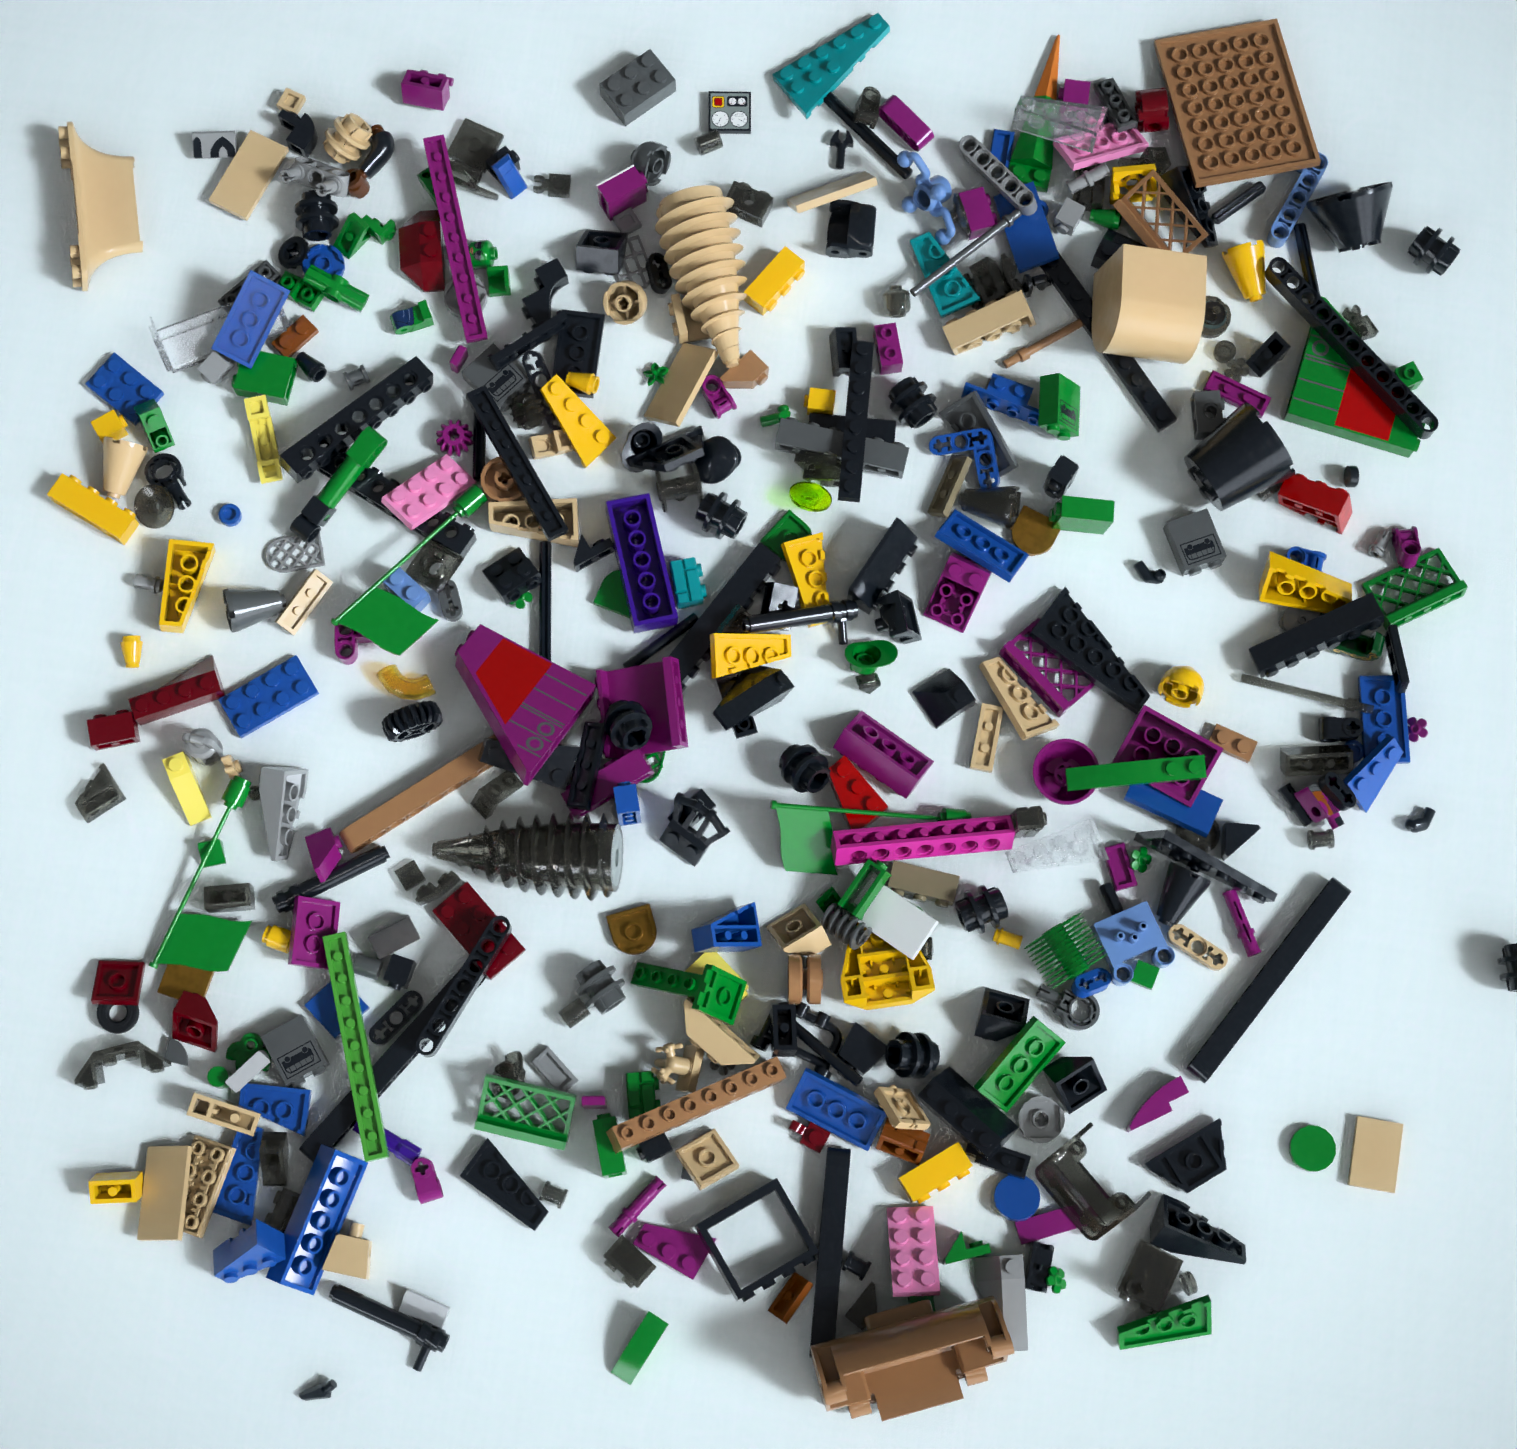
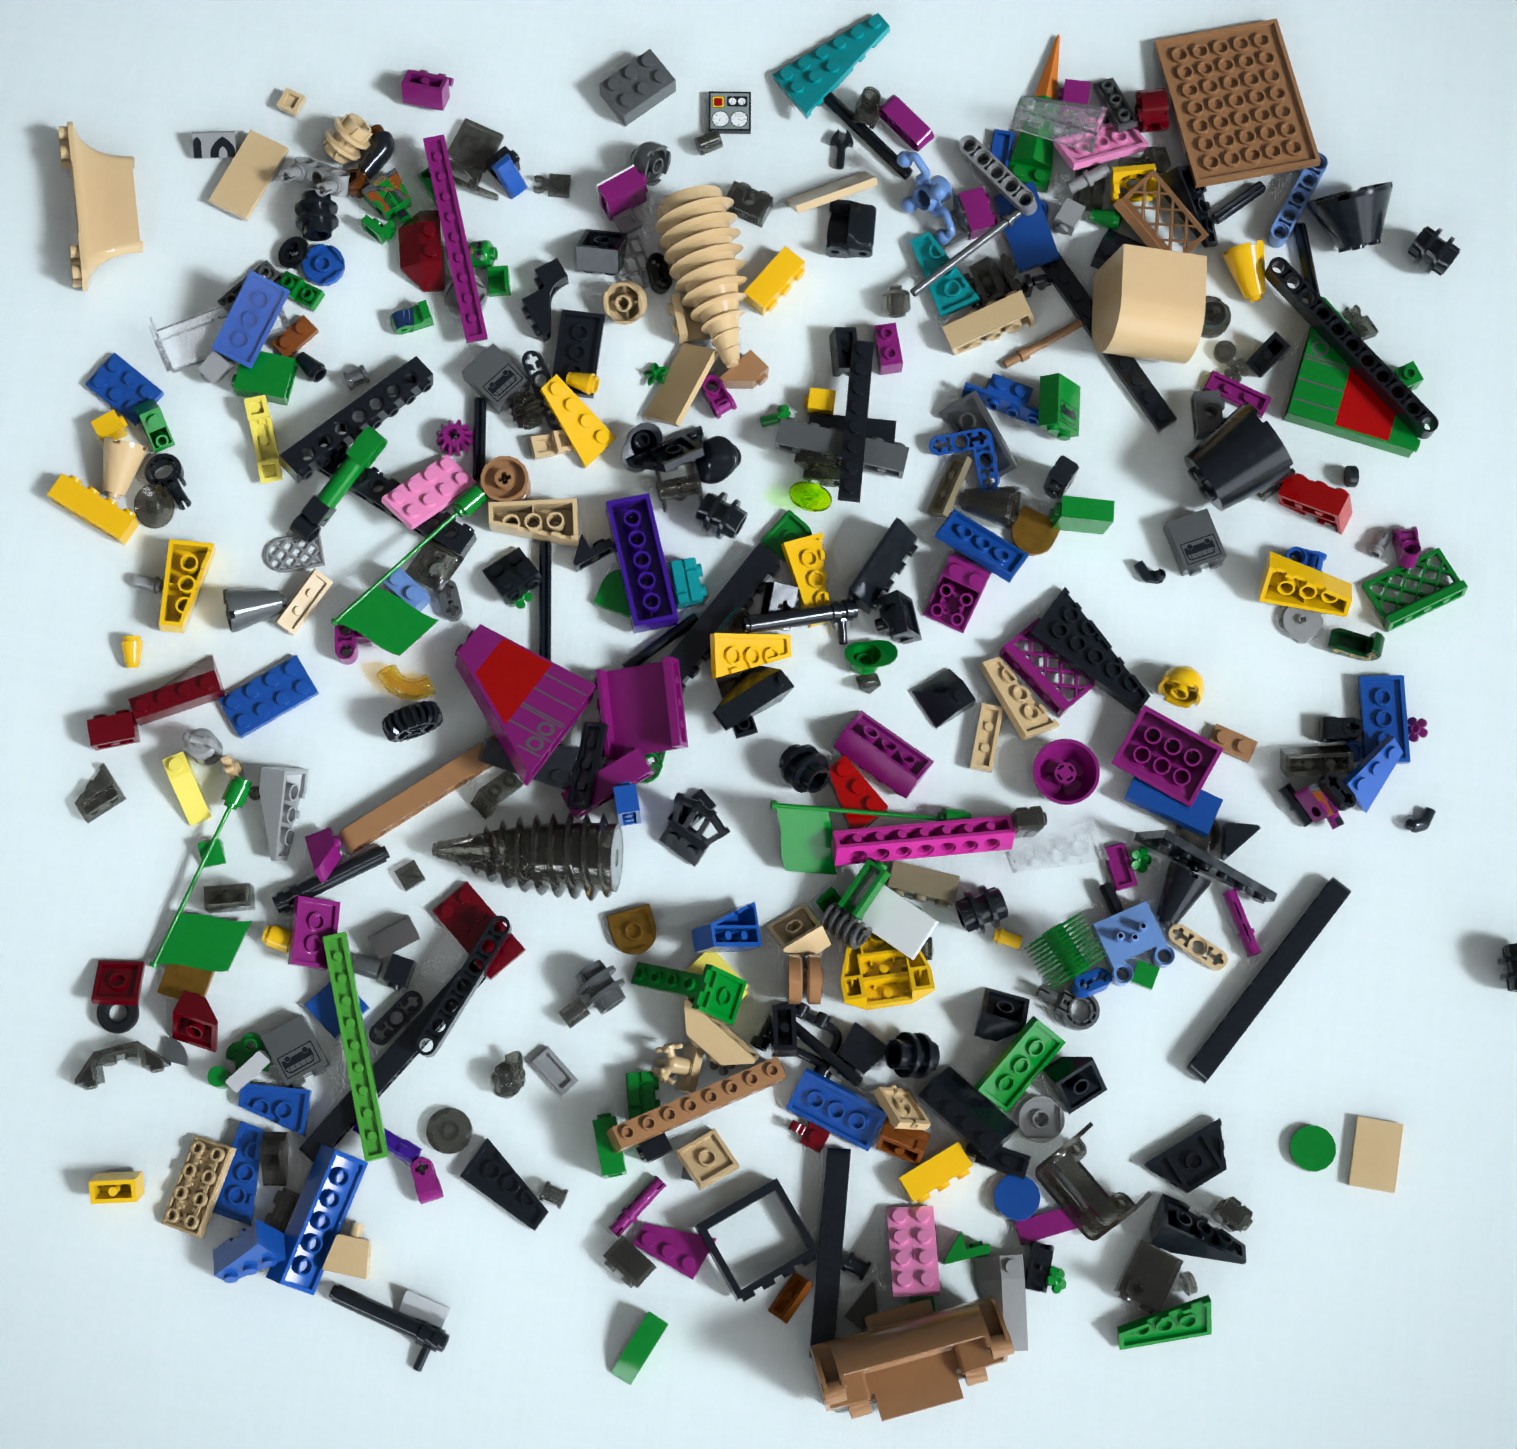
tan tile [137,1145,192,1241] -> none
tan slope [186,1091,261,1136] -> none
blue tile [218,504,242,527] -> none
black brick [278,109,318,158] -> none
black bar [299,1379,337,1401] -> none
green piece [302,264,369,313] -> none
green slope [333,212,371,259] -> none
clear smoke slope [415,870,461,906] -> none
magenta tile [449,345,469,373] -> none
black plate [466,385,569,542] -> none
green fence [474,1073,577,1150] -> none
black hinge [487,310,570,372] -> none
magenta tile [582,1096,607,1109] -> none
black piece [603,700,653,750] -> none
black piece [888,377,938,429] -> none
green slope [1065,755,1207,791] -> none
magenta slope [1126,1076,1189,1132] -> none
clear smoke bar [1240,673,1374,714] -> none
black brick [1248,592,1384,678] -> none
clear smoke bush [1307,829,1335,850] -> none
black tile [1384,625,1410,693] -> none
none -> torso [361,168,412,223]
none -> clear smoke tile [426,1108,473,1154]
none -> clear smoke brick [1211,1196,1253,1232]

